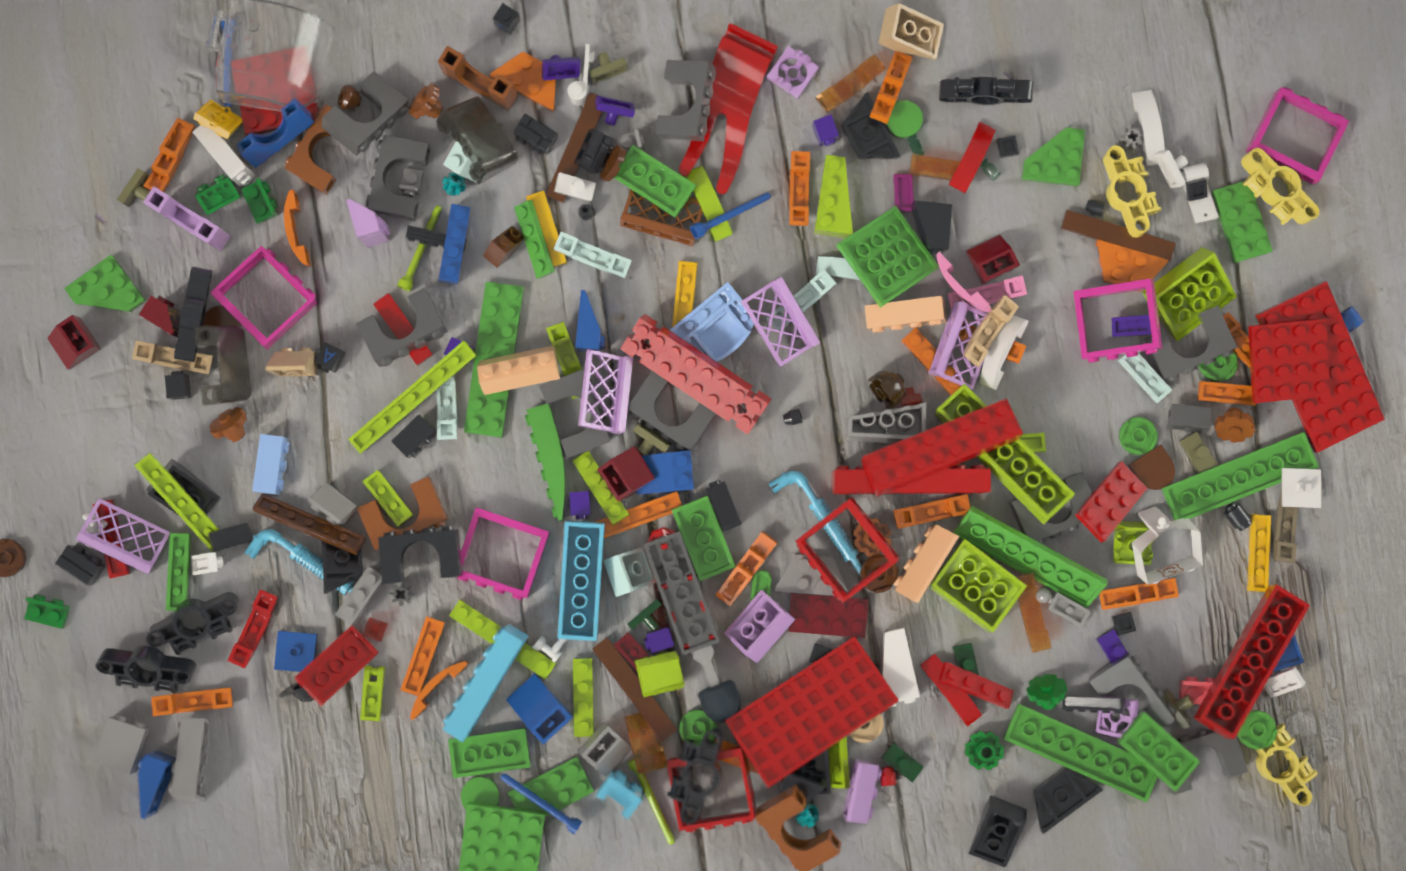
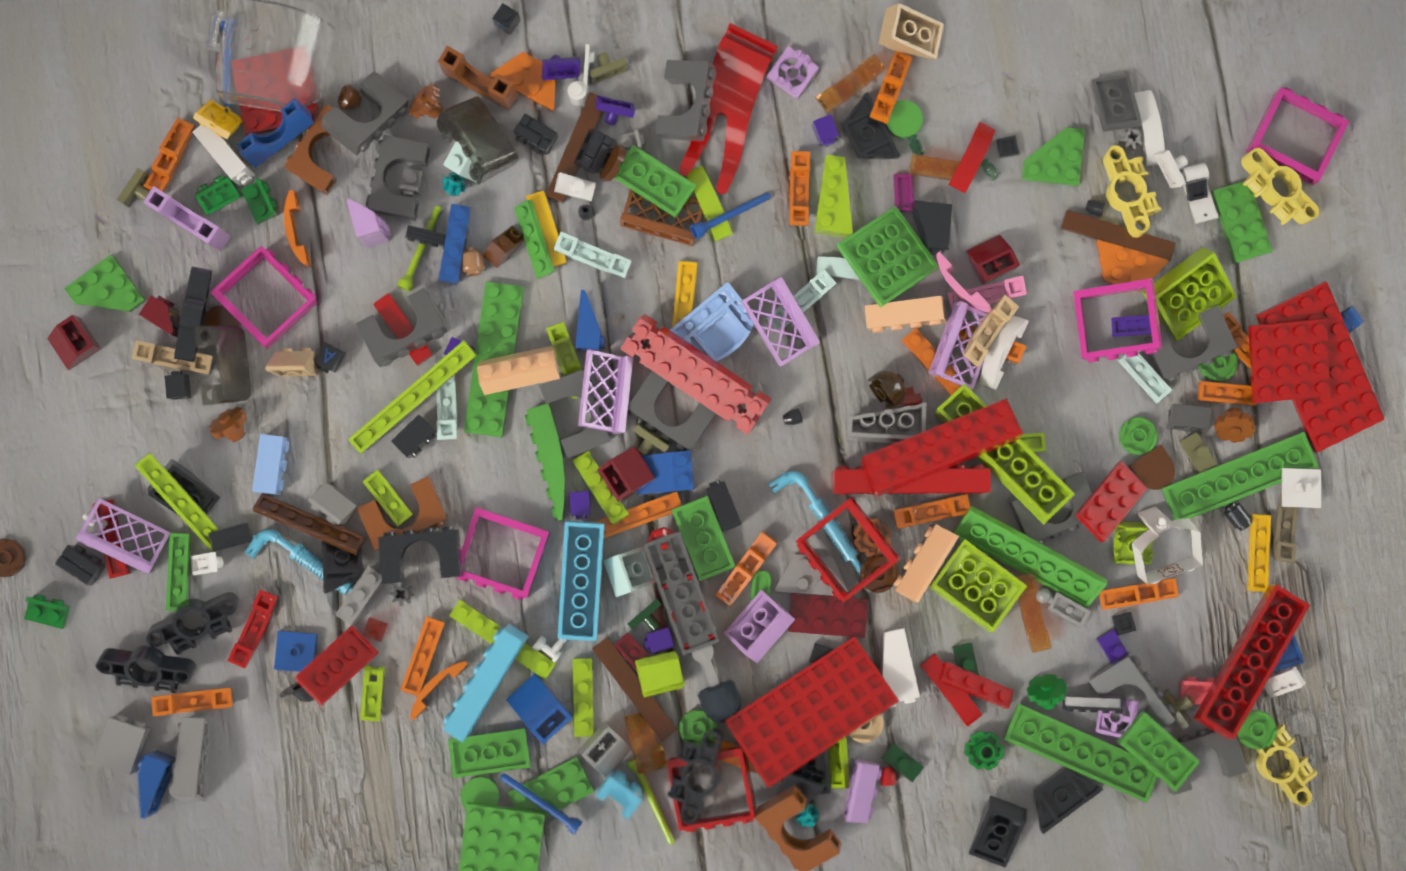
black piece [939,77,1034,105] -> none
none -> medium nougat head [460,247,485,277]
none -> dark grey plate [1091,74,1142,132]

